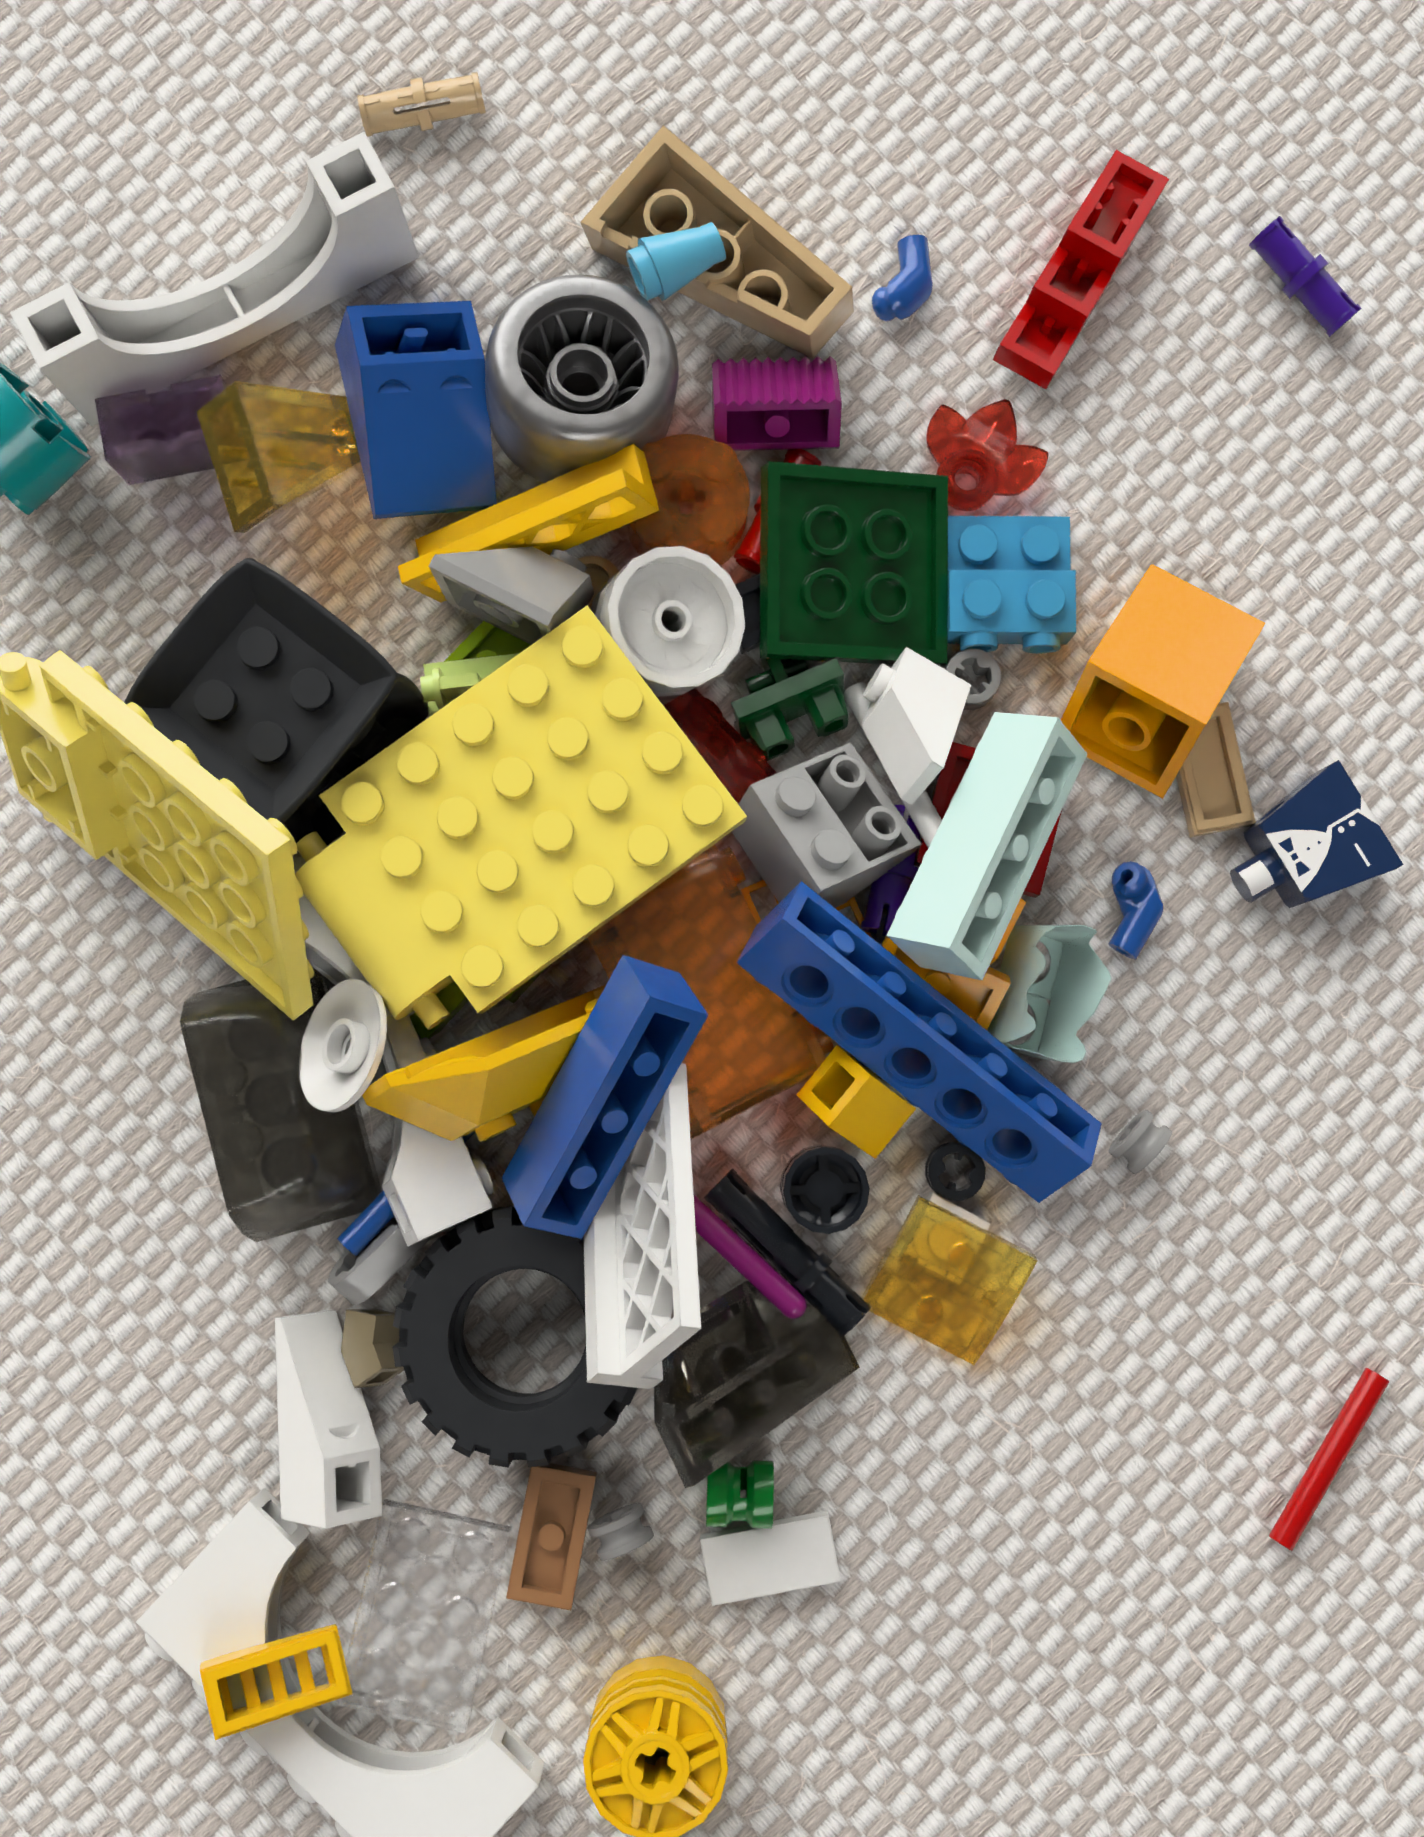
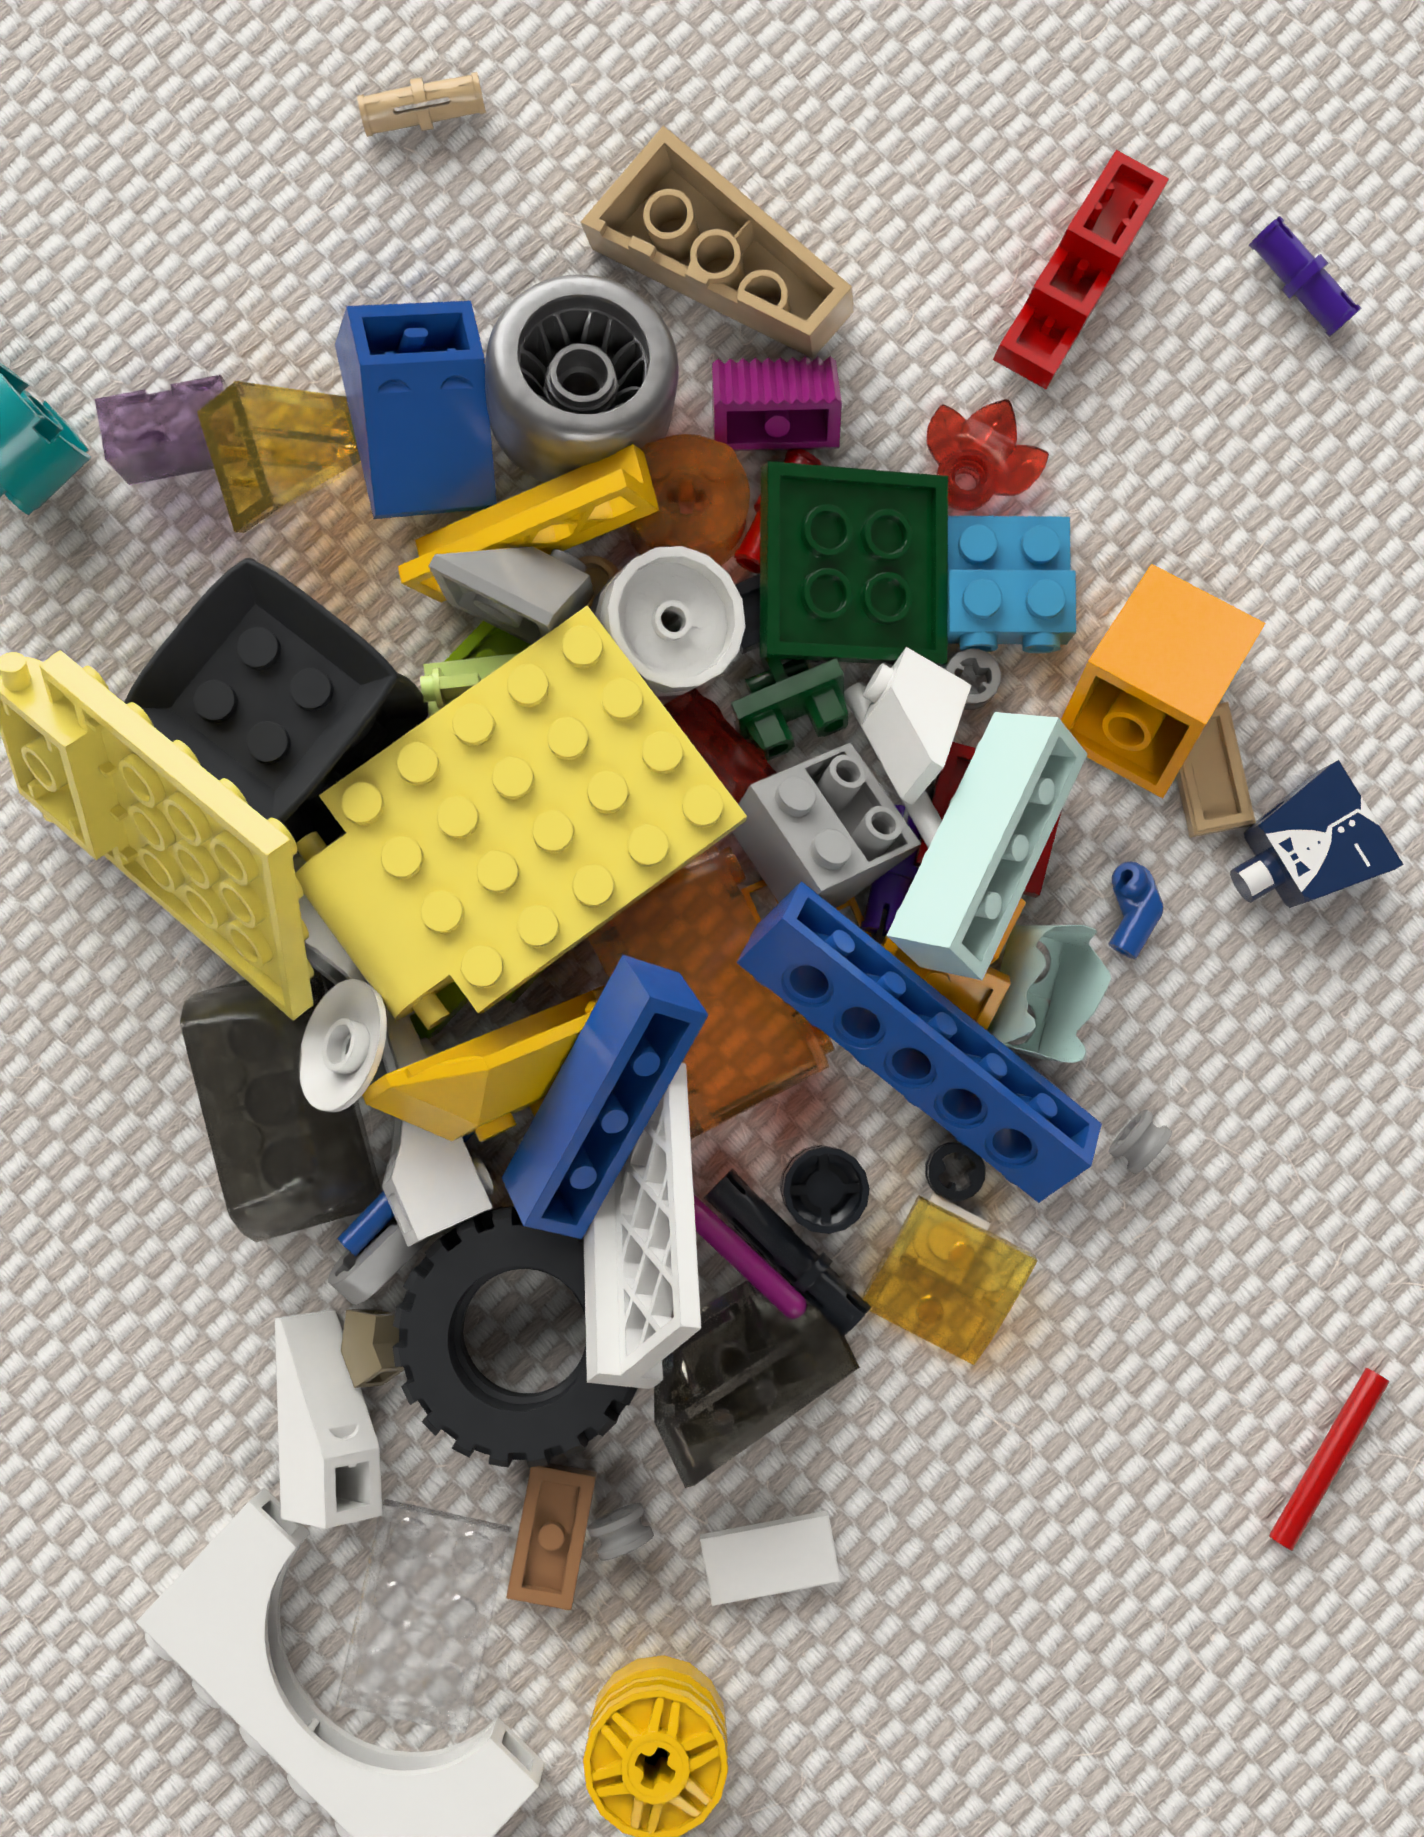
white arch [10,132,419,426] -> none
yellow slope [200,1624,353,1740] -> none
medium azure cone [626,222,726,301] -> none
green wheel [706,1459,774,1529] -> none
yellow brick [796,1045,916,1159] -> none
blue arm [872,235,933,322] -> none

